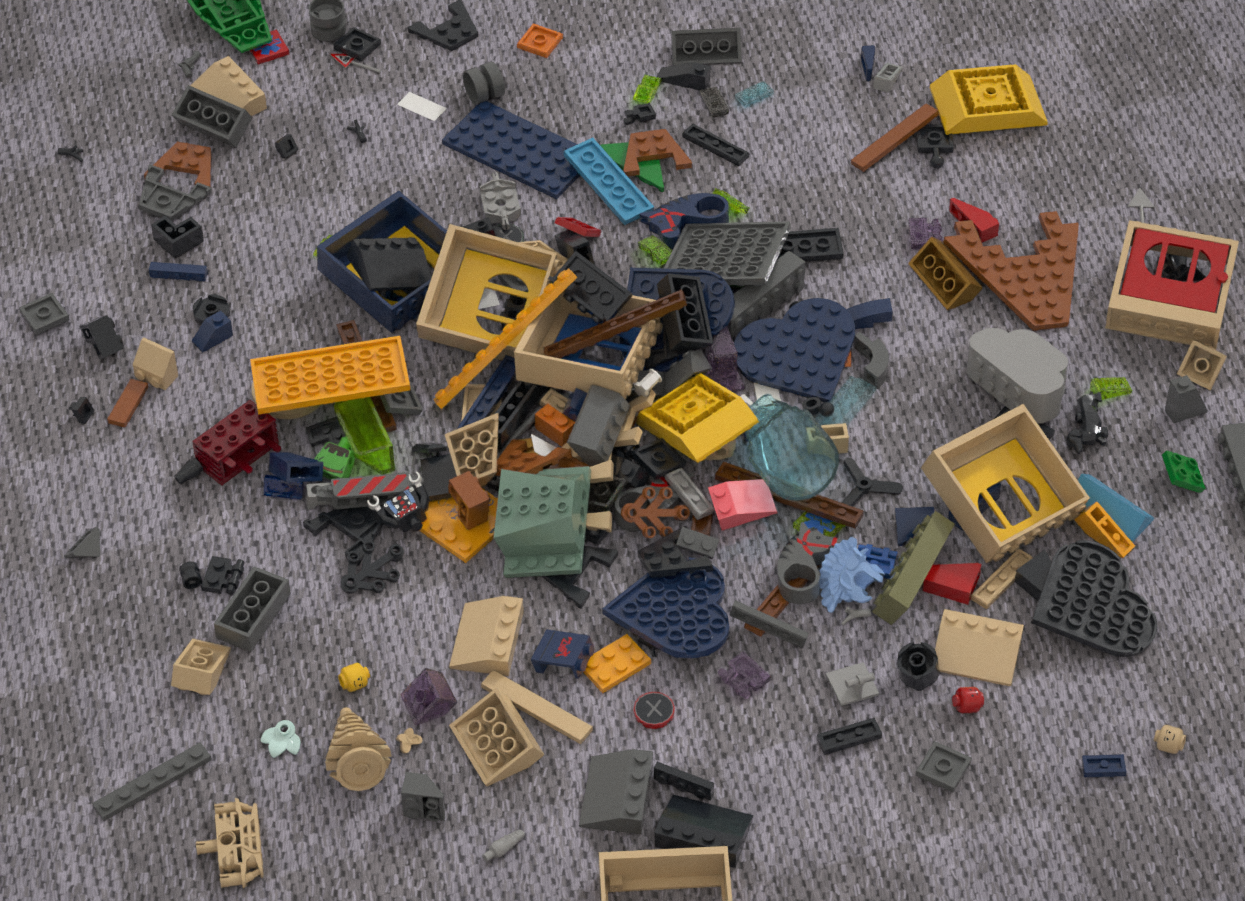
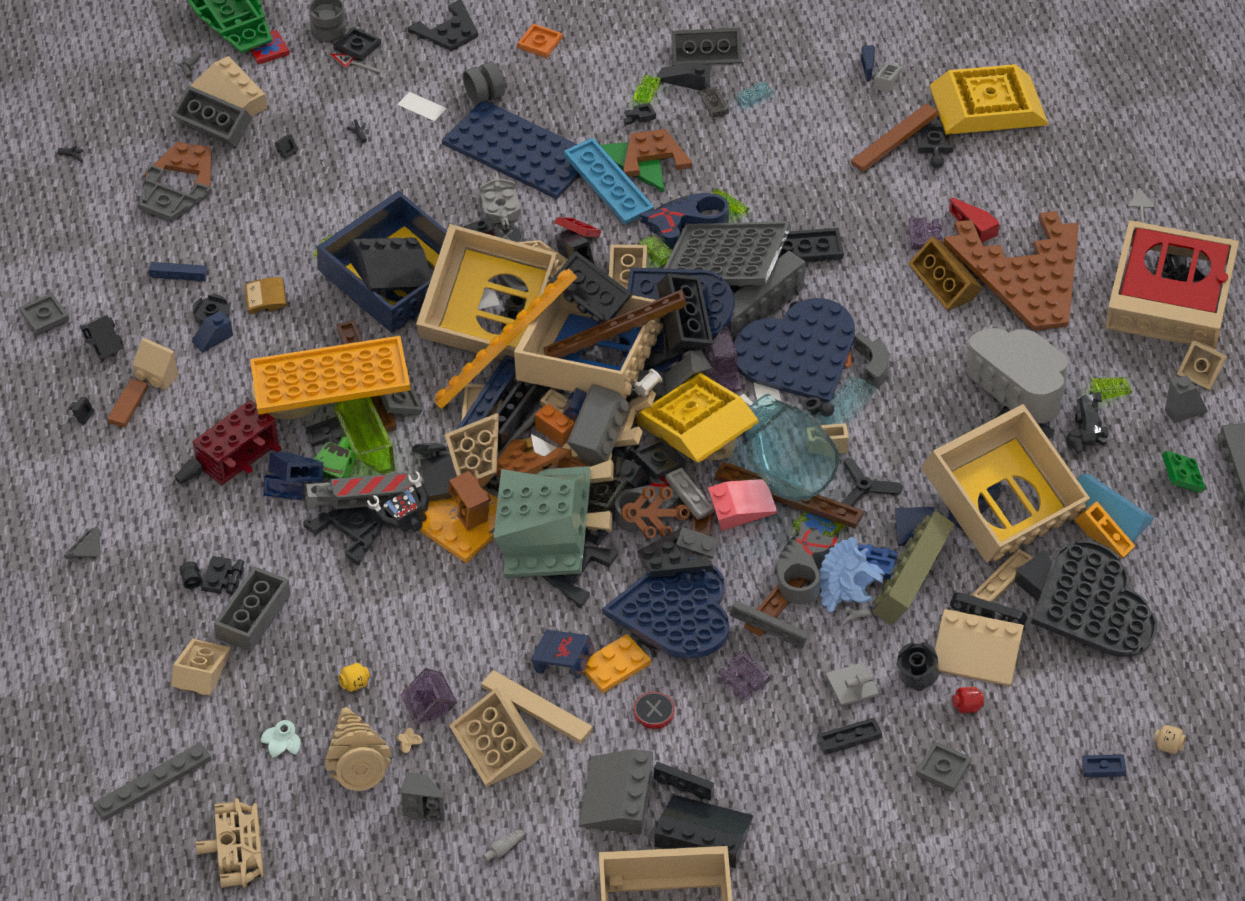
black brick [151,216,204,258] -> none
black plant [340,540,404,593] -> none
tan slope [449,596,524,676] -> none
black tile [682,124,749,166] -> none
dark blue slope [846,298,893,329] -> none
red slope [923,563,982,605] -> none
none -> pearl gold slope [245,277,287,314]
none -> tan slope [609,244,648,289]
none -> black beam [950,592,1027,625]

